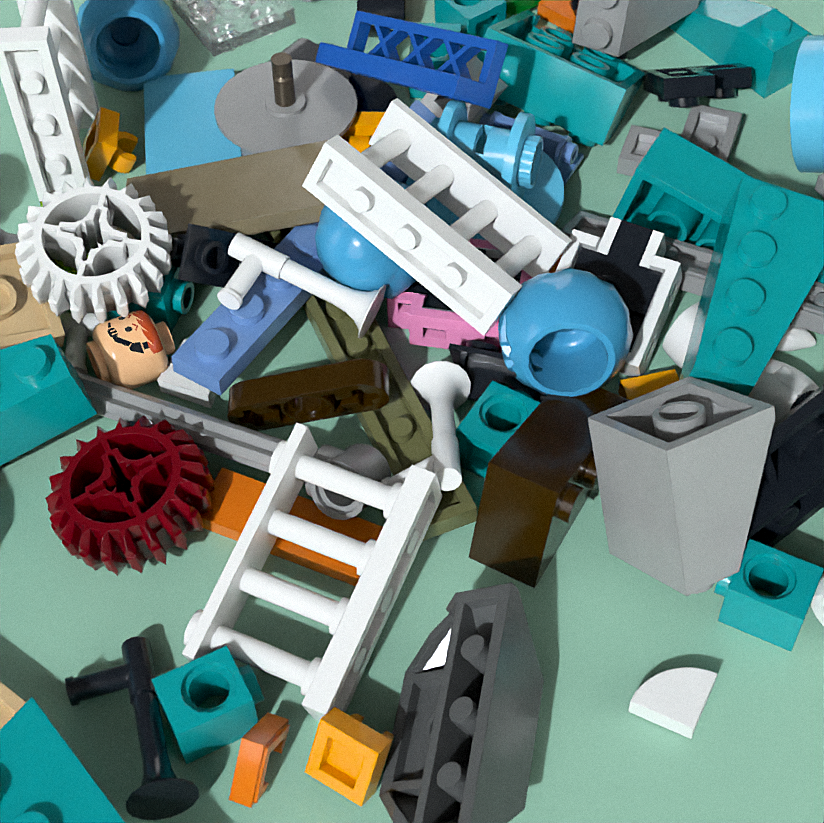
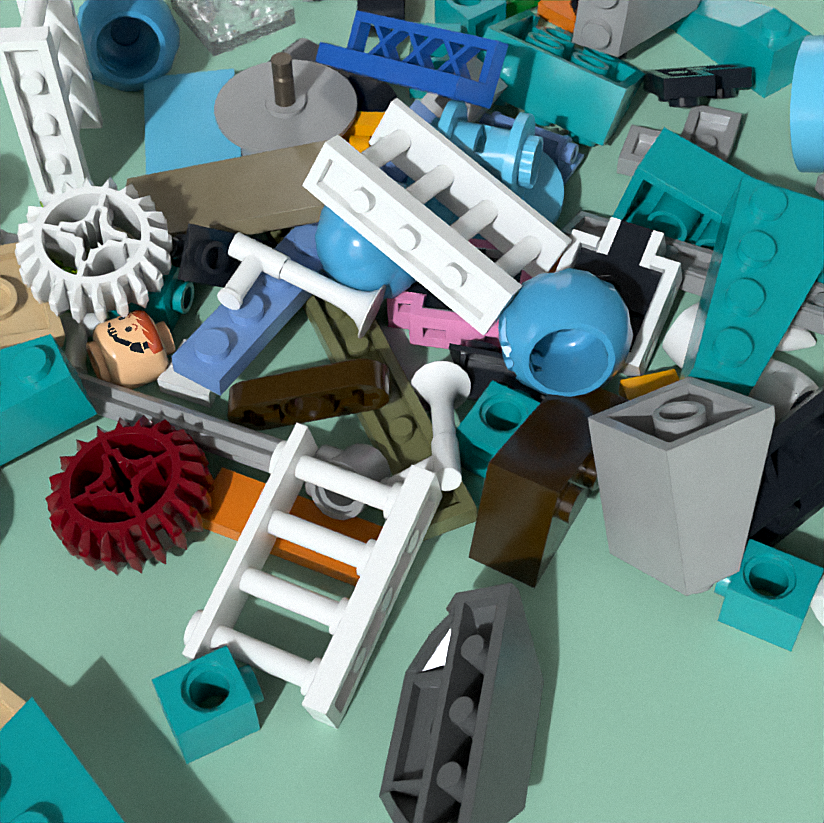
black piece [65,636,199,820] -> none
light orange tile [83,107,138,181] -> none
orange tile [229,712,290,808] -> none
light orange tile [305,707,393,807] -> none
white tile [628,667,717,739] -> none

